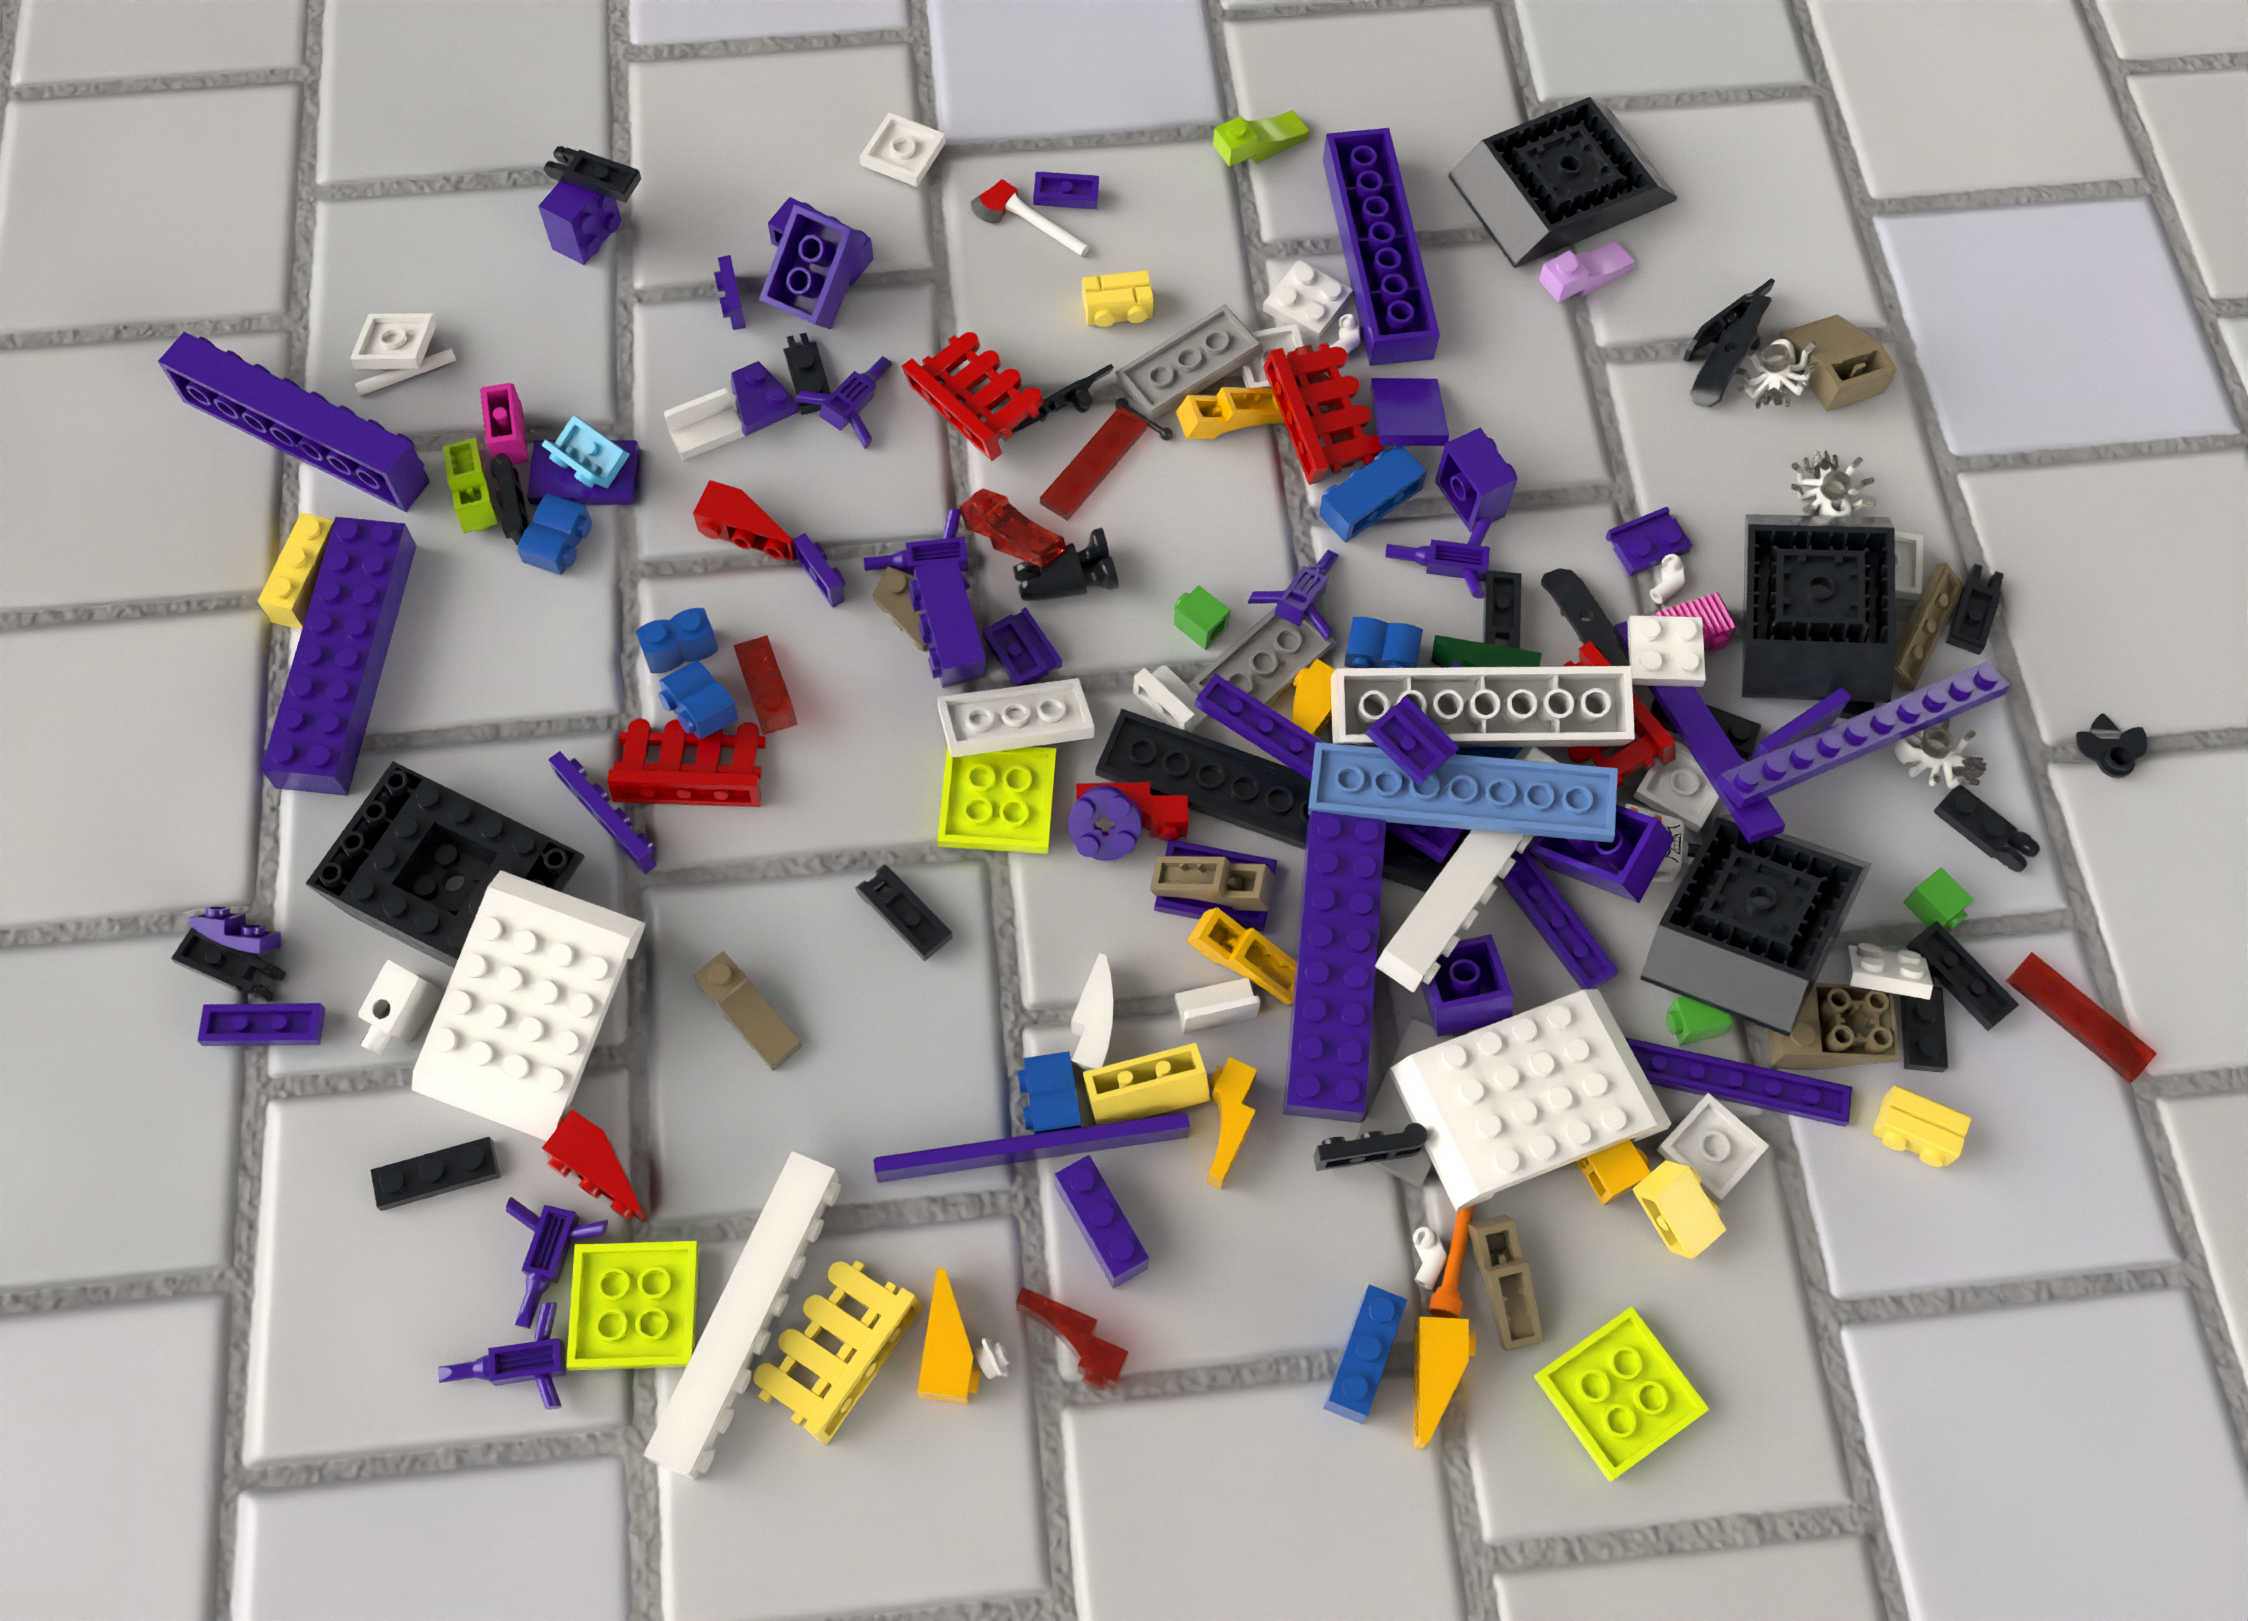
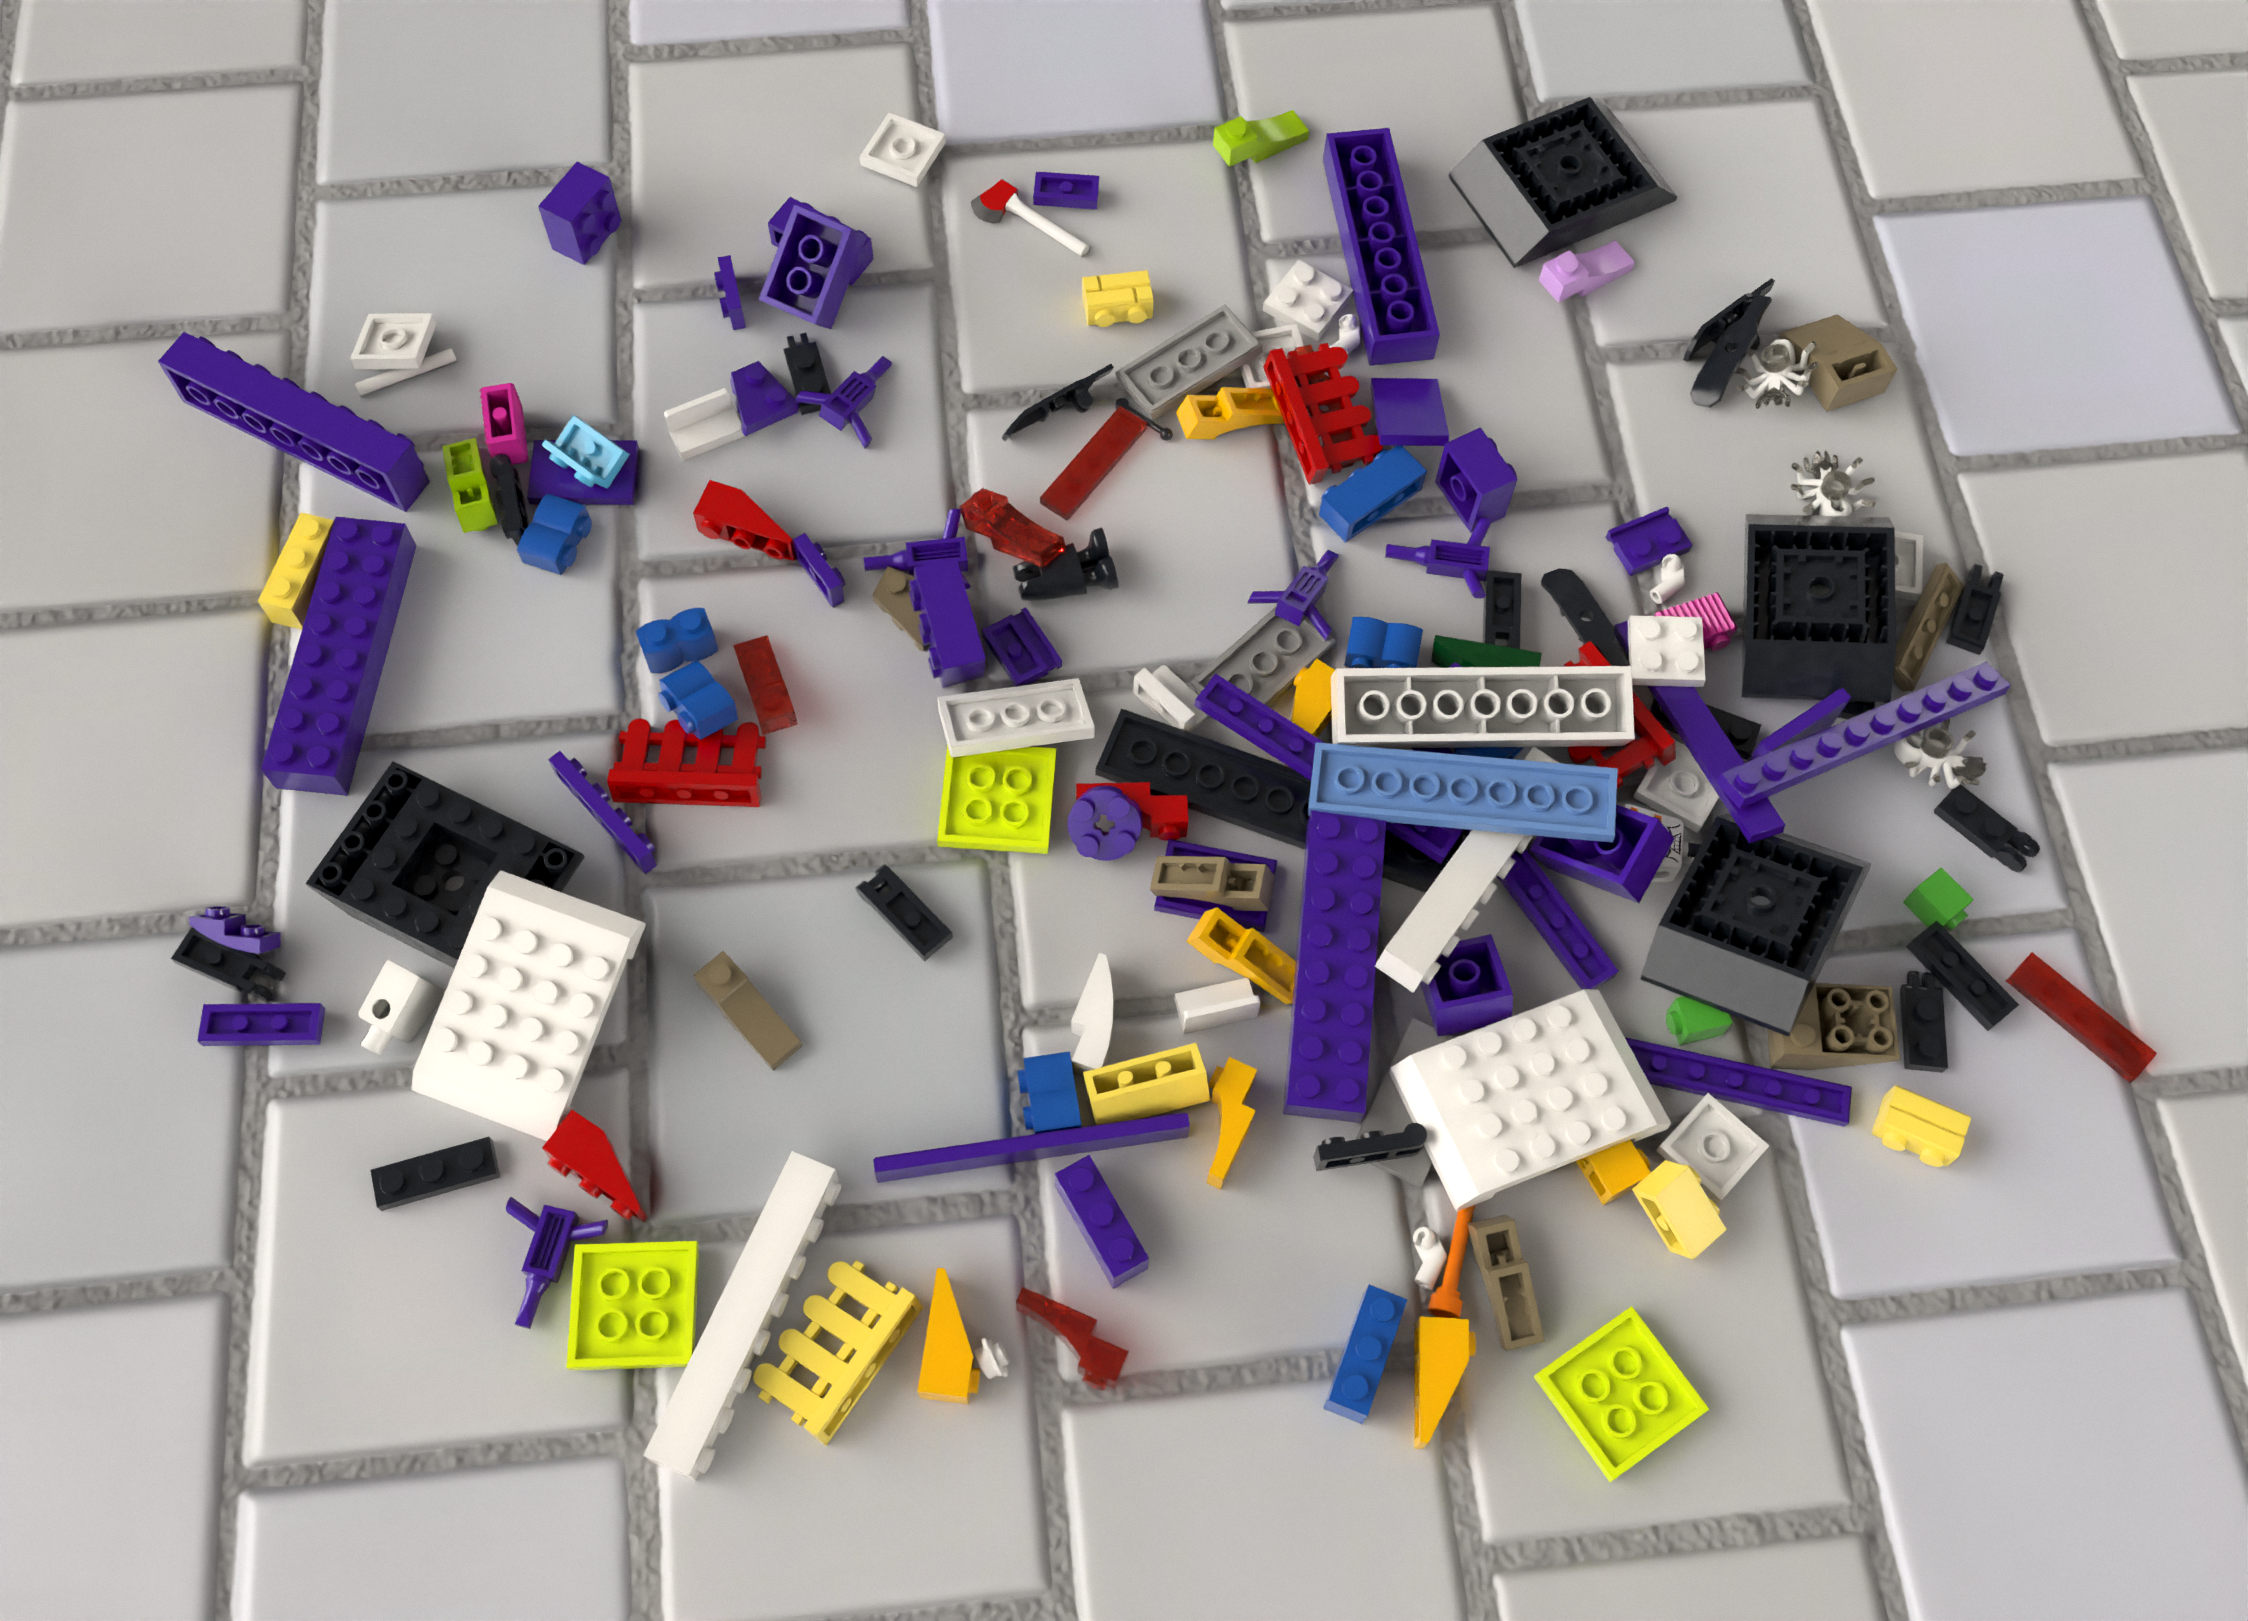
dark purple piece [438,1302,566,1410] -> none
black hinge [543,146,641,203] -> none
red fence [902,332,1043,461] -> none
bright green brick [1174,585,1231,650] -> none
dark purple plate [1366,696,1459,786] -> none
white plate [1845,943,1933,1000] -> none
black plate [2076,713,2147,778] -> none

